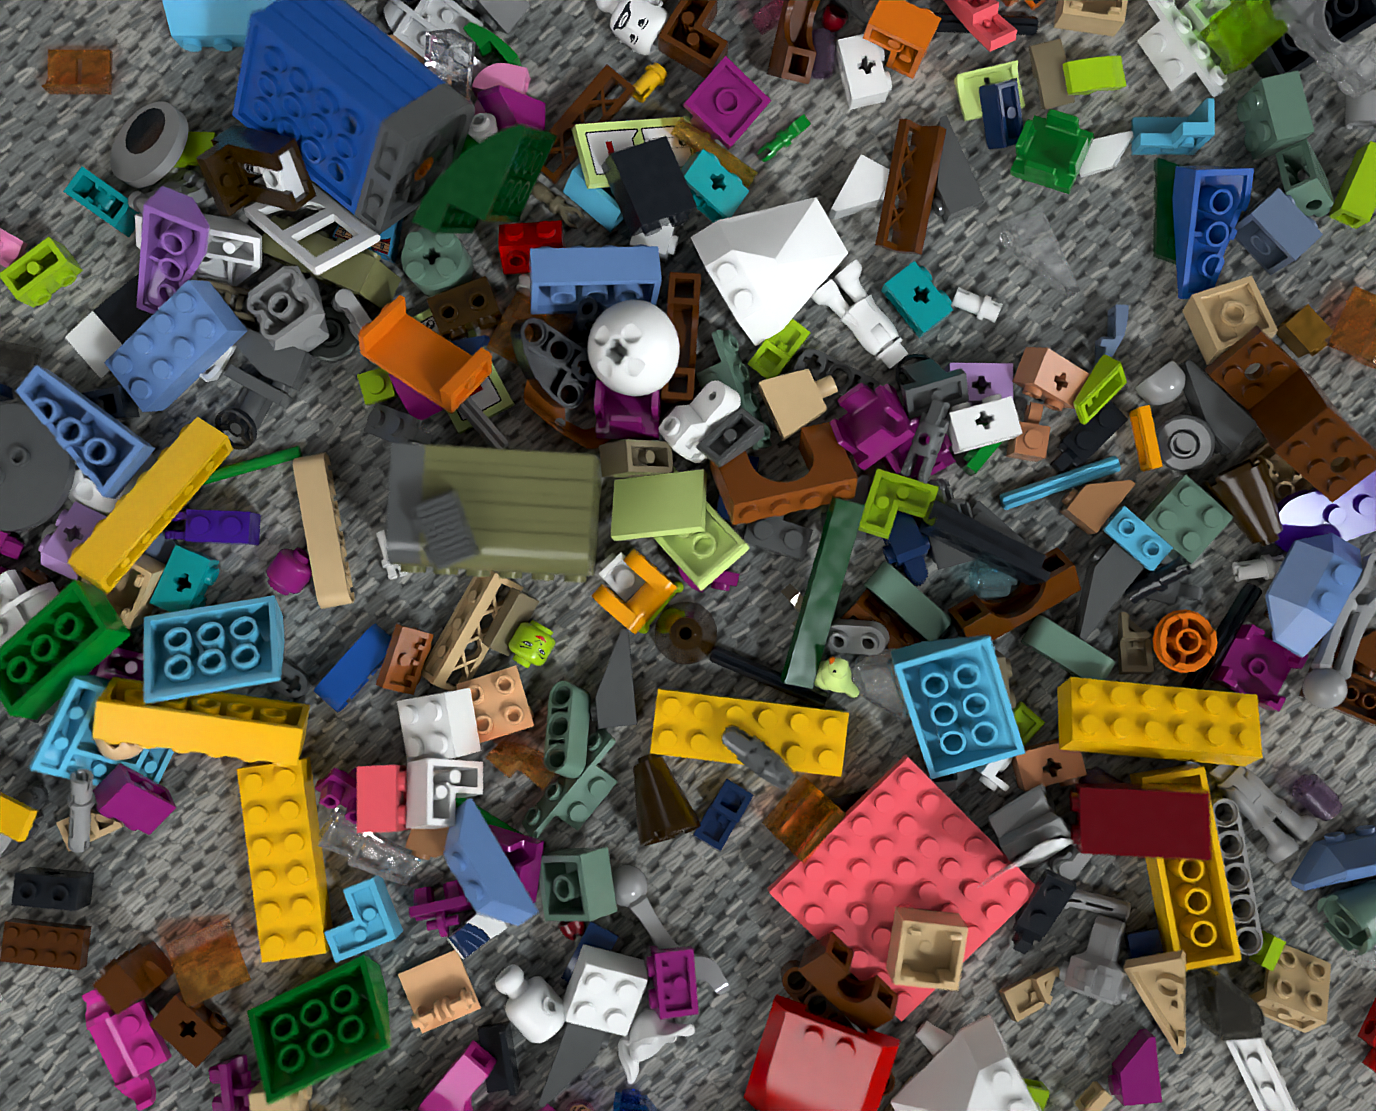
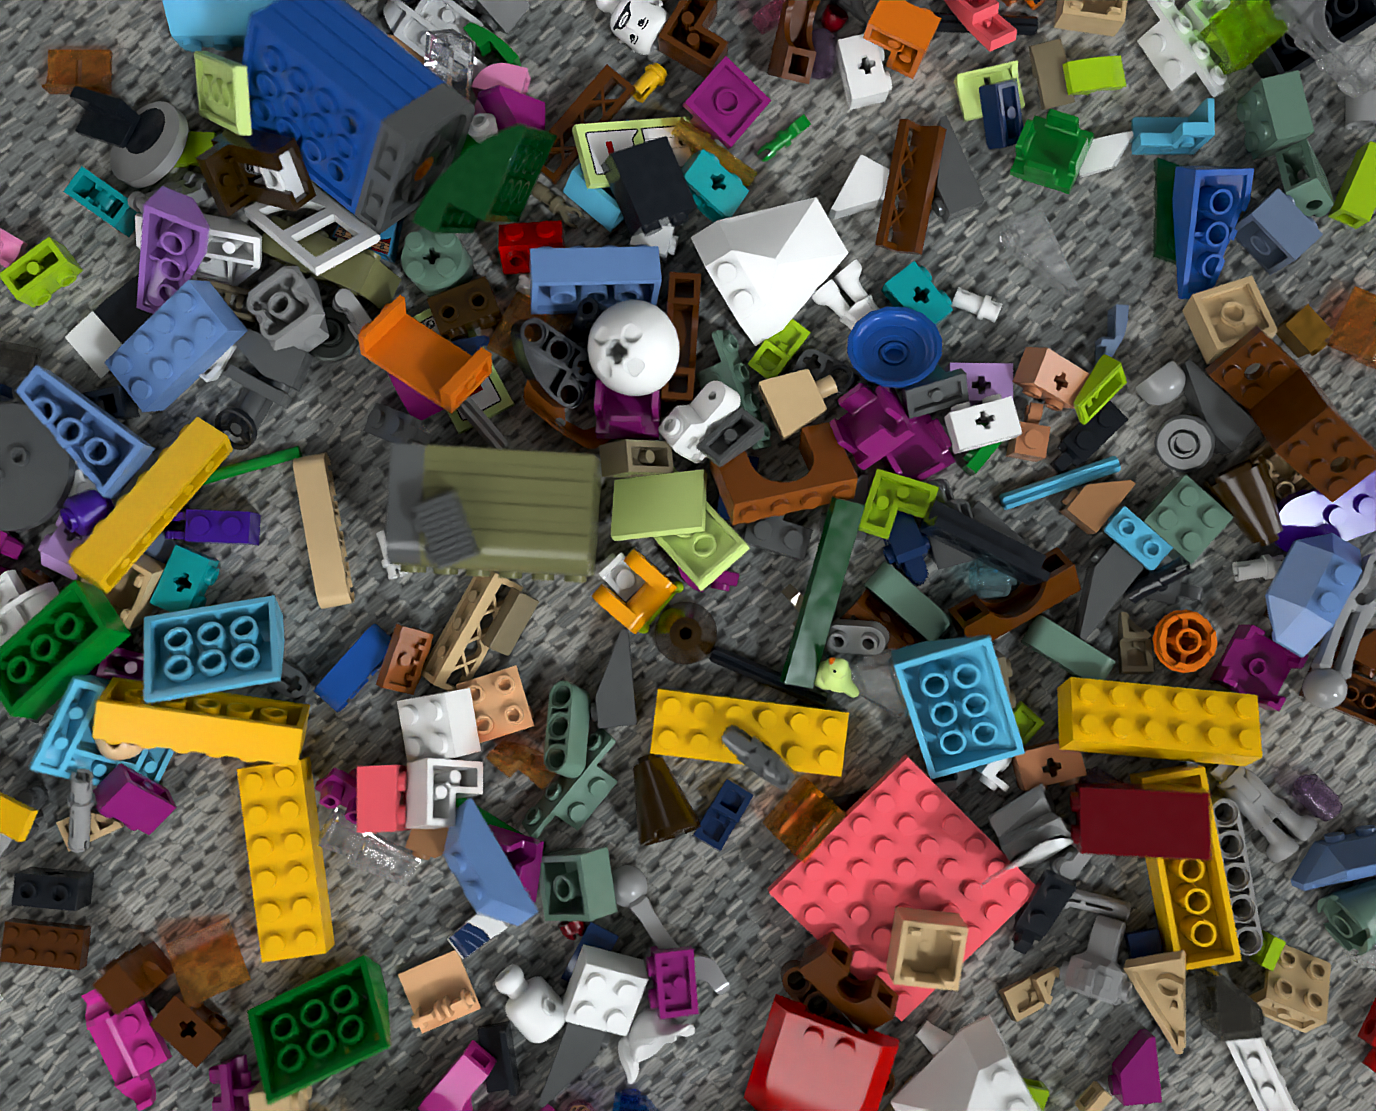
magenta head [266,547,312,595] -> none
medium azure panel [324,872,403,962] -> none
lime plate [357,368,397,406] -> none
magenta hips [408,880,473,937] -> none
lime head [509,619,555,668] -> none
dark grey hinge [900,399,950,484] -> none
light orange tile [1129,405,1163,472] -> none
black axle [1182,583,1262,689] -> none
none -> dark purple head [60,489,115,536]
none -> black panel [70,86,141,148]
none -> yellowish green tile [194,51,251,135]
none -> blue hat [847,307,942,388]

